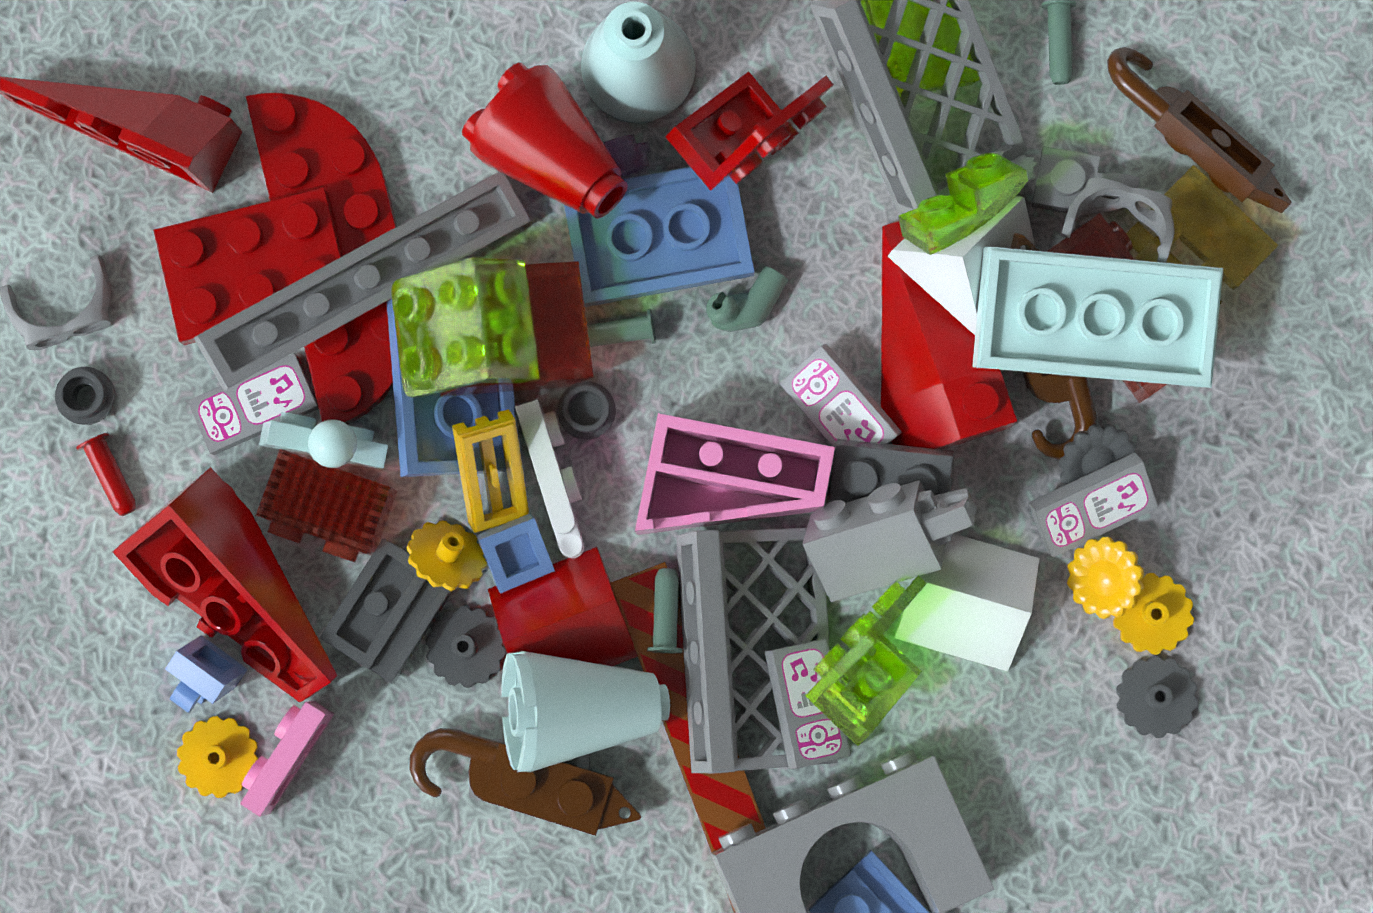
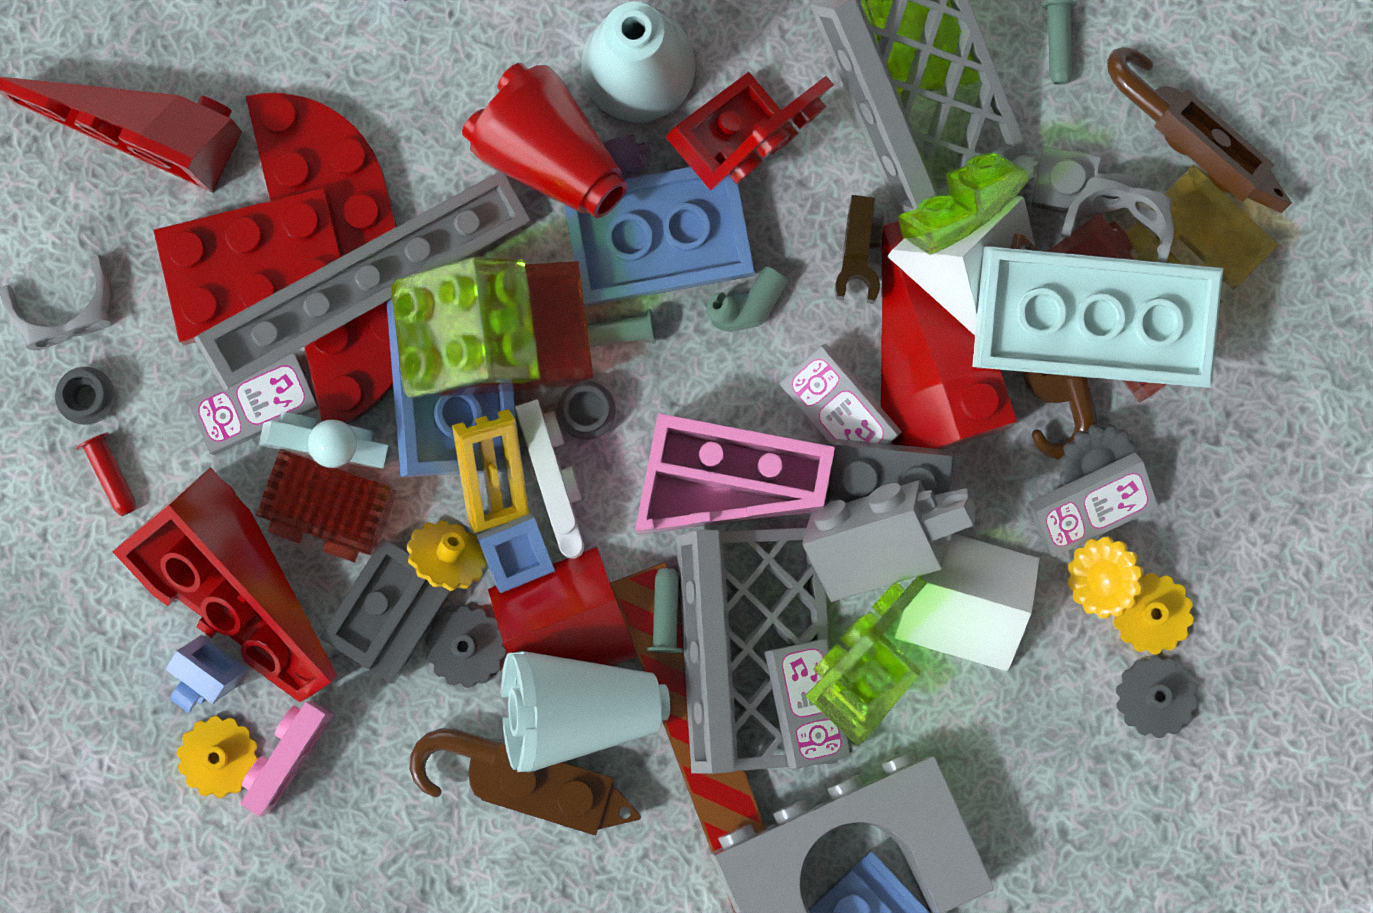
none -> dark brown plate [834,195,884,304]

